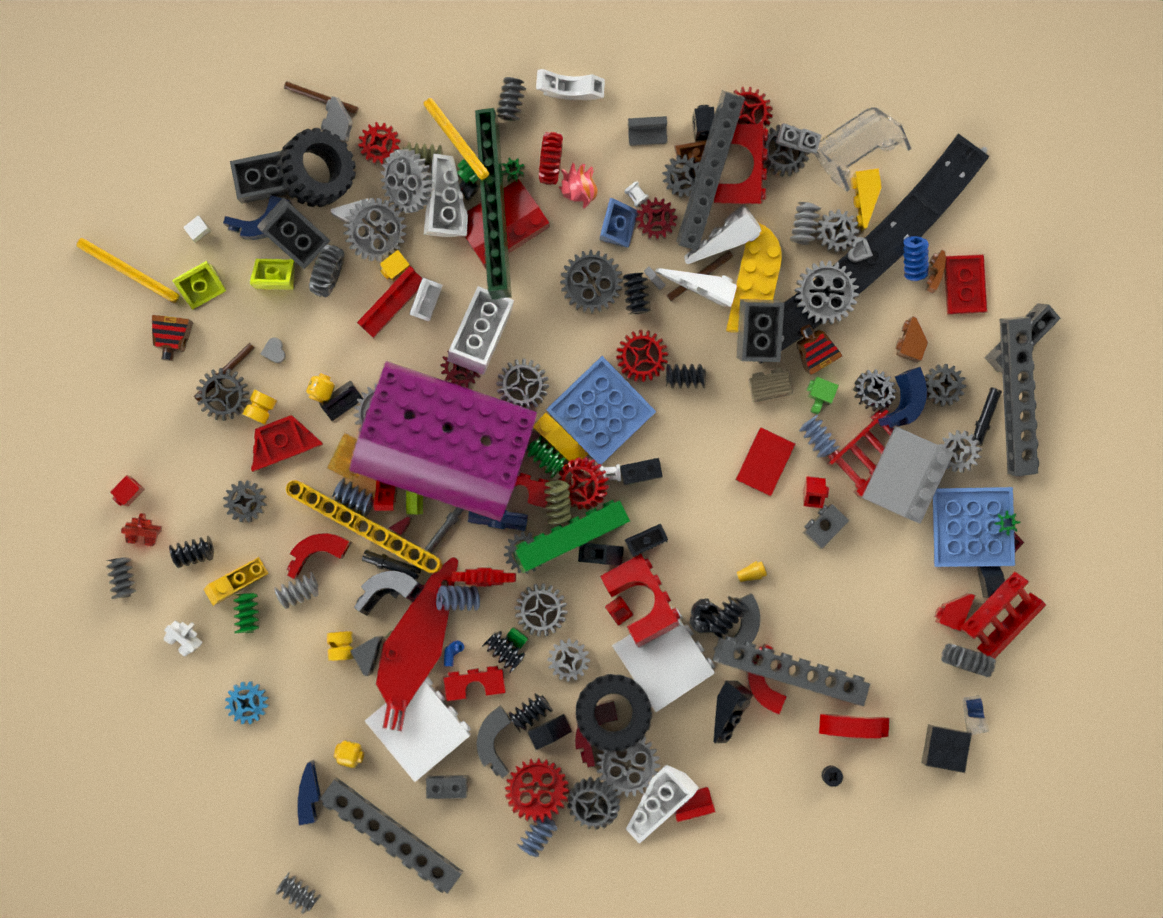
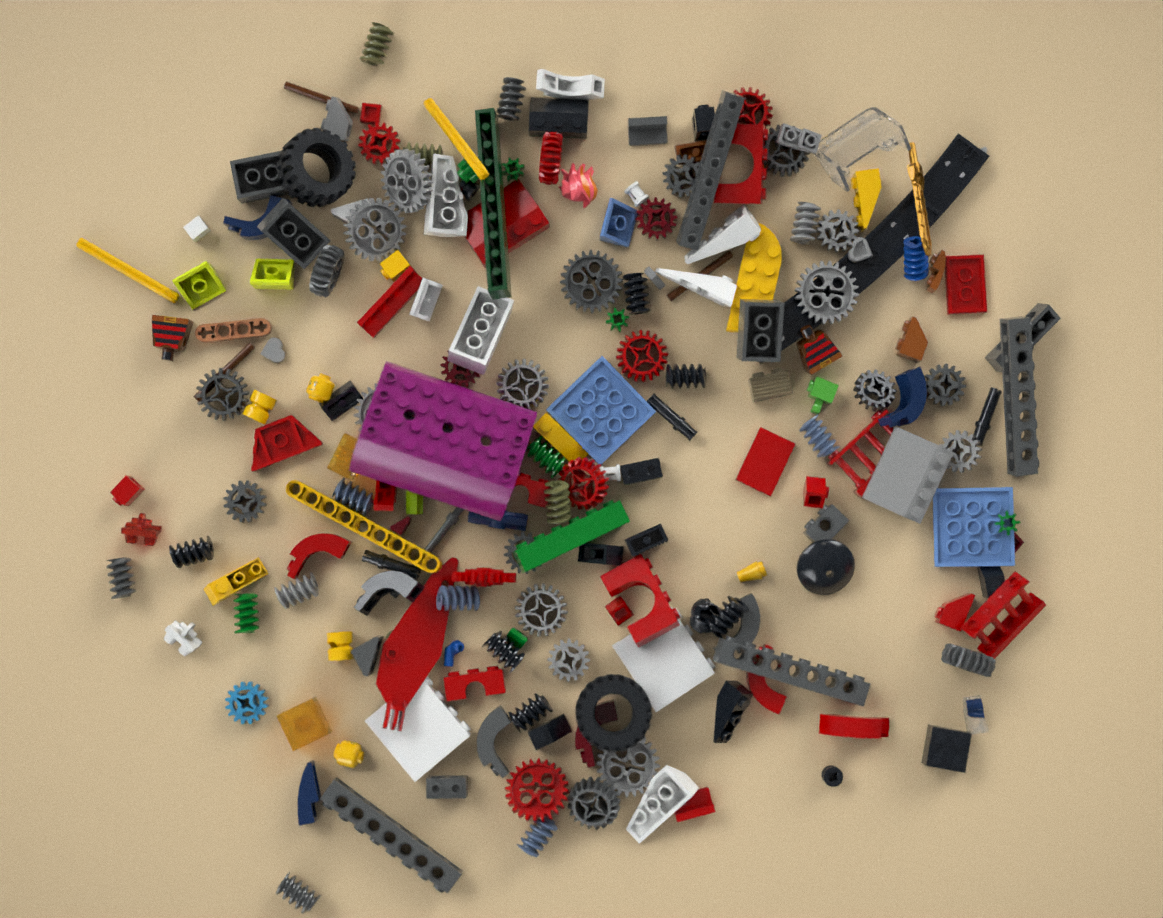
none -> nougat beam [195,318,272,343]
none -> clear yellow brick [276,696,332,751]
none -> olive piece [360,22,394,66]
none -> red tile [360,103,382,125]
none -> black slope [529,97,589,139]
none -> green gear [605,307,629,332]
none -> black pin [647,393,698,441]
none -> black dish [796,539,855,595]
none -> pearl gold bar [907,142,932,256]

